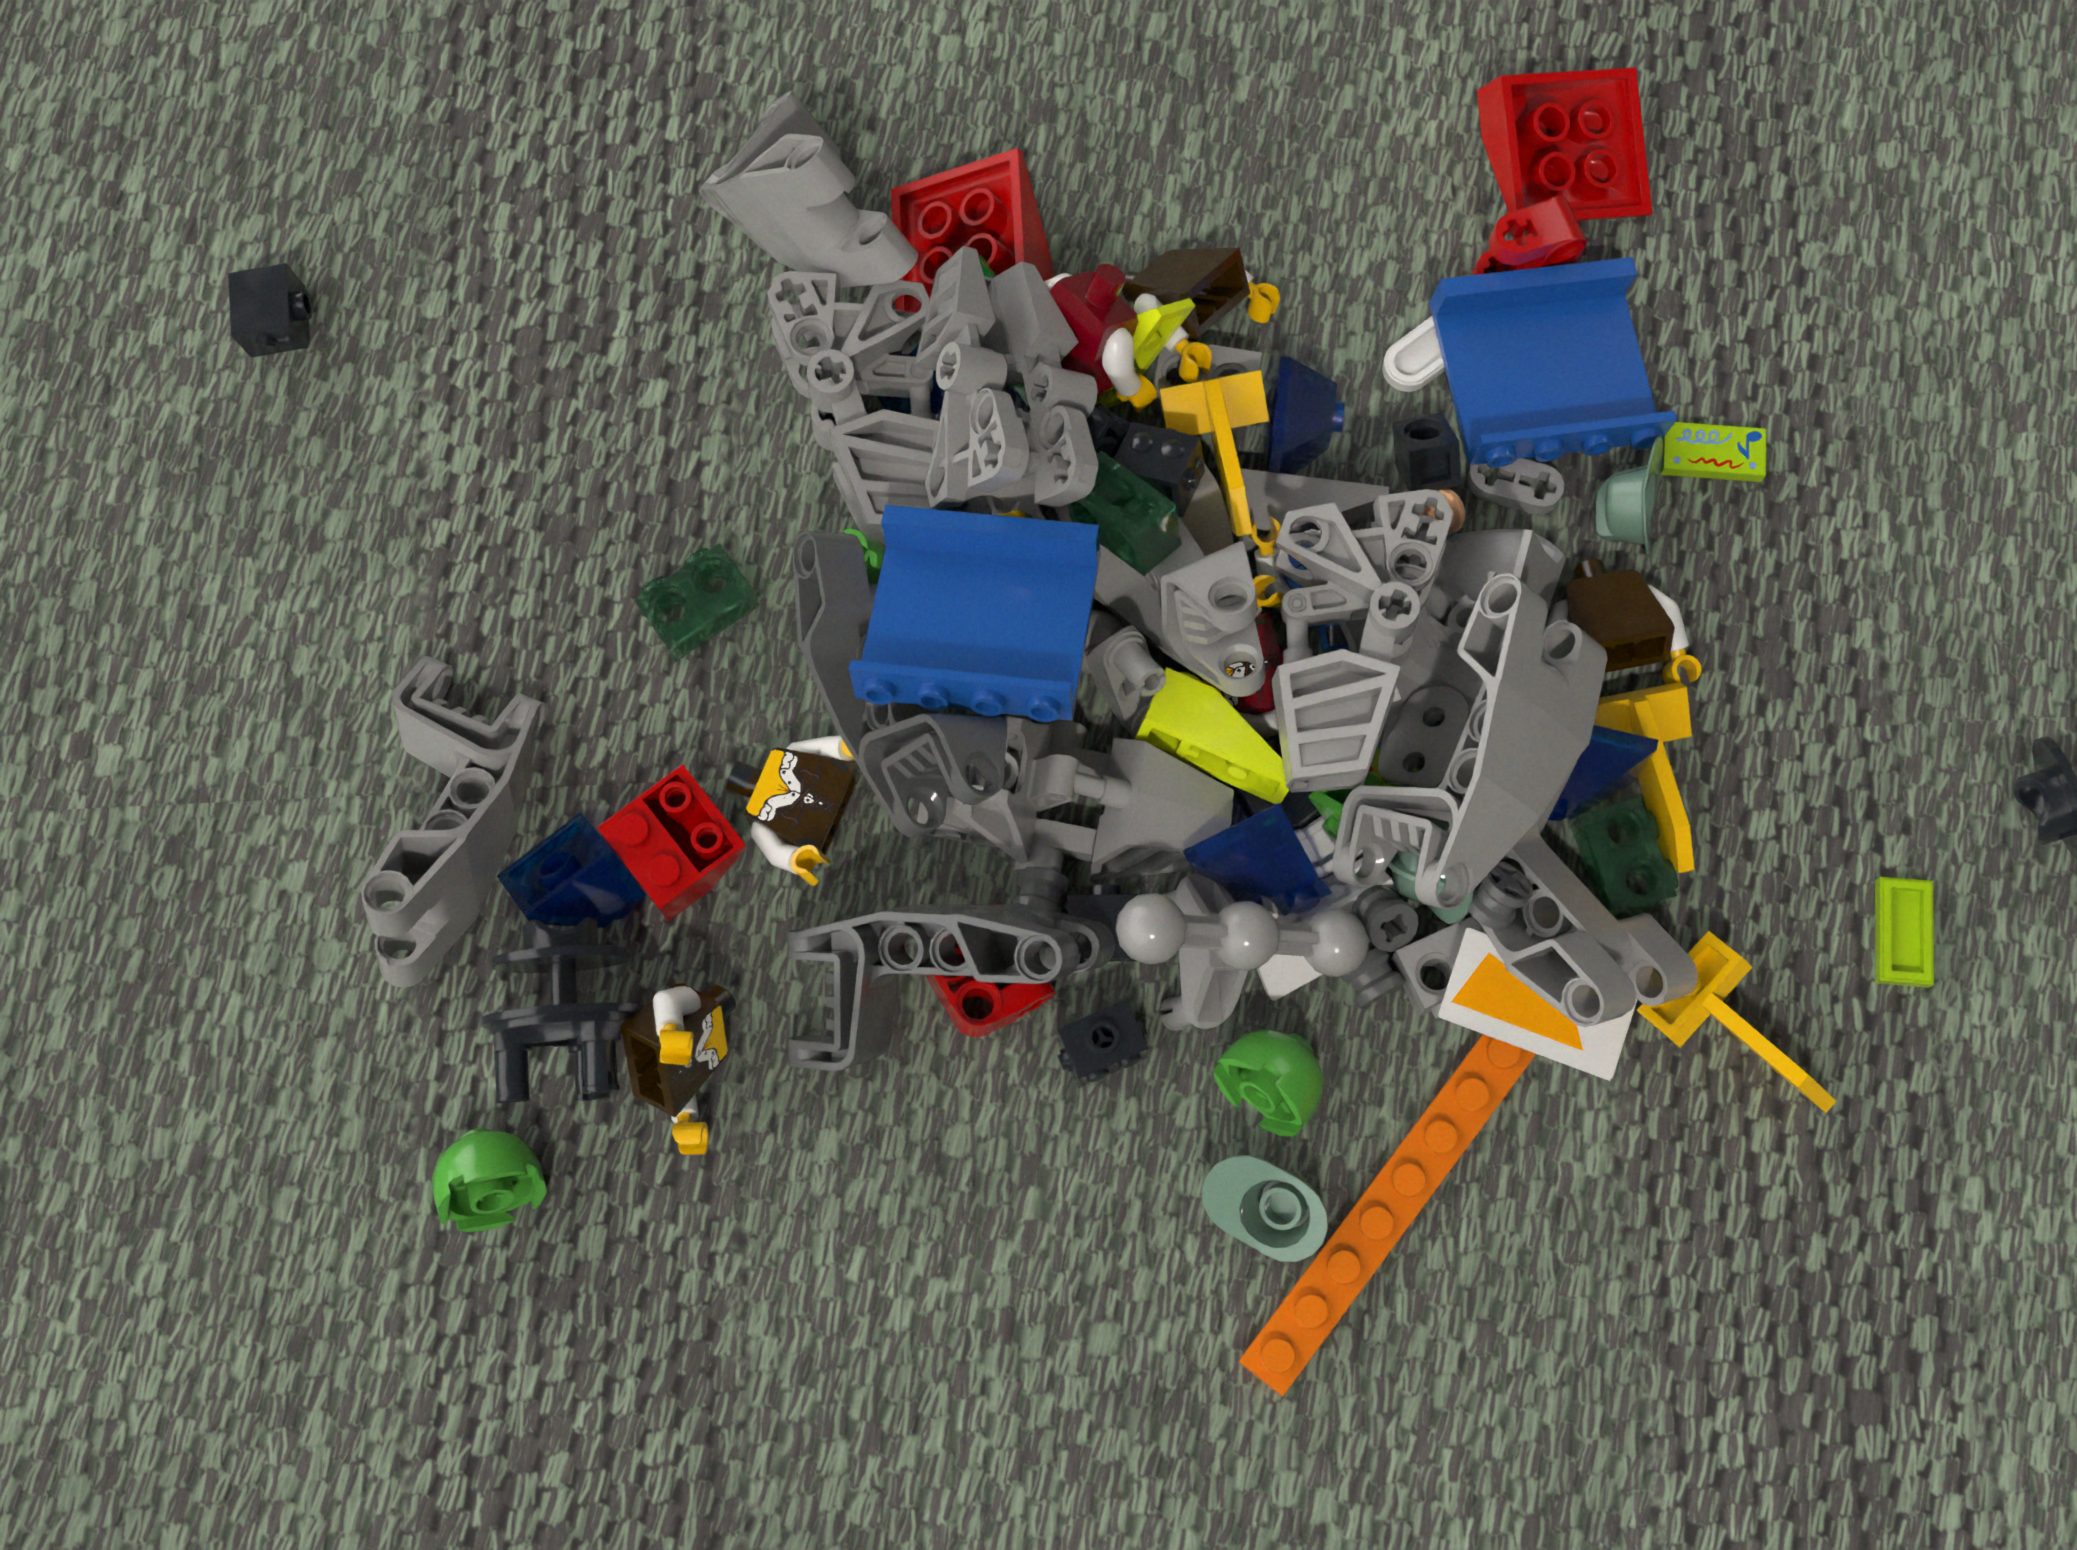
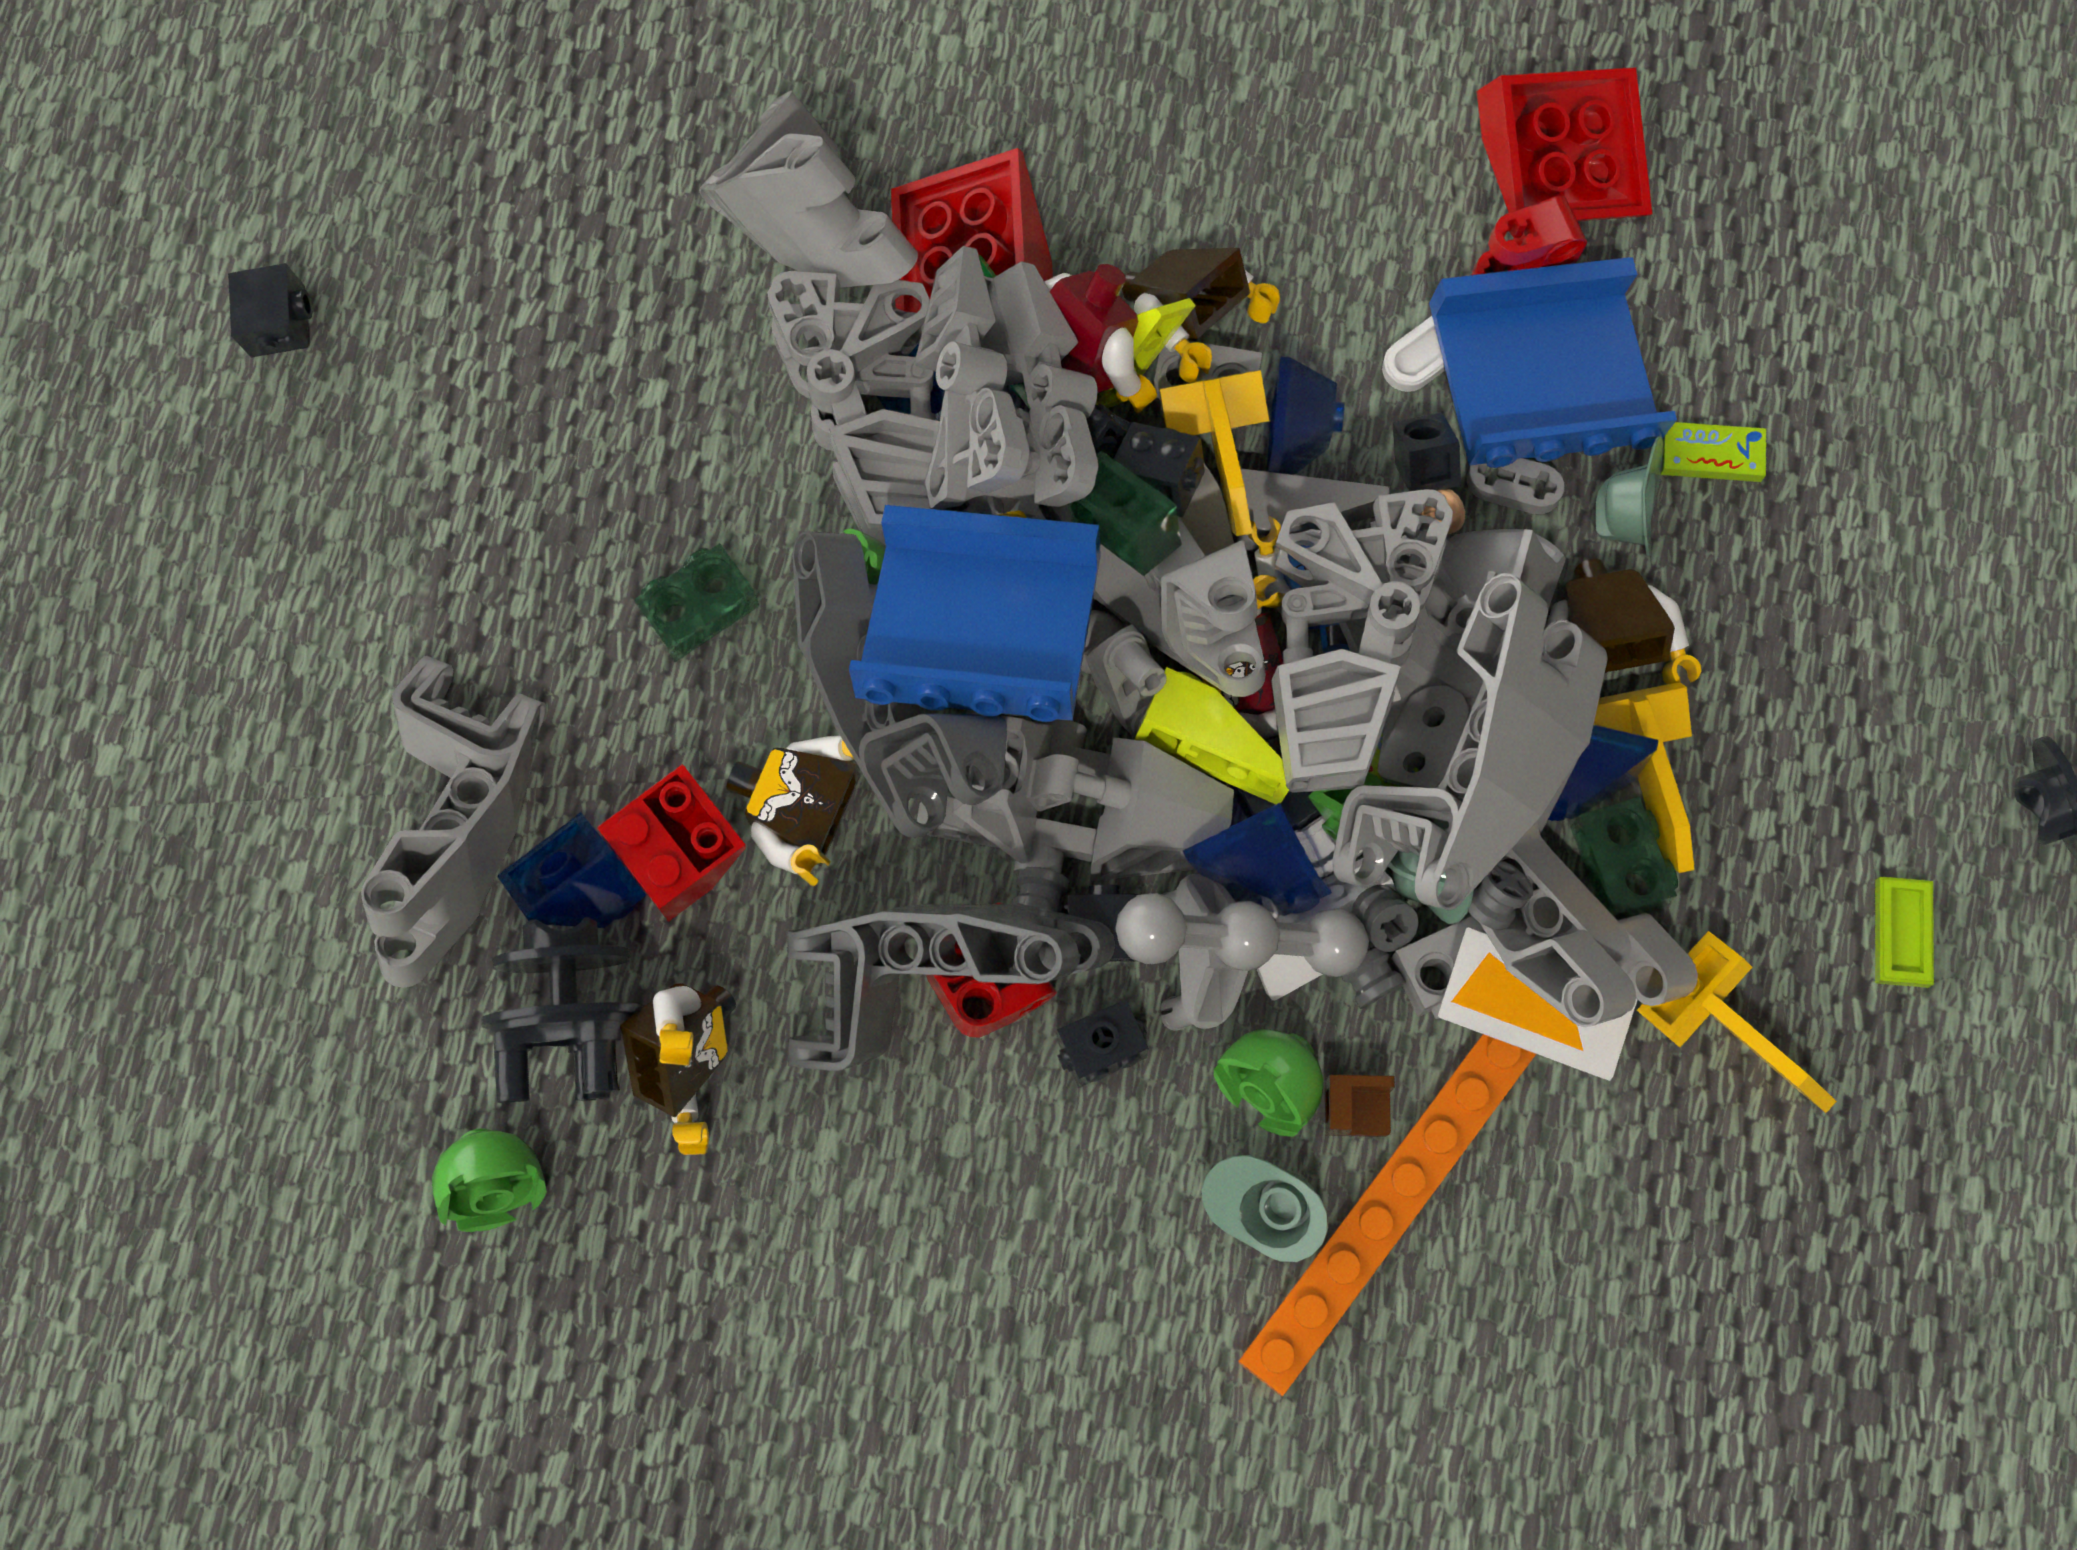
none -> reddish brown panel [1325,1075,1395,1137]

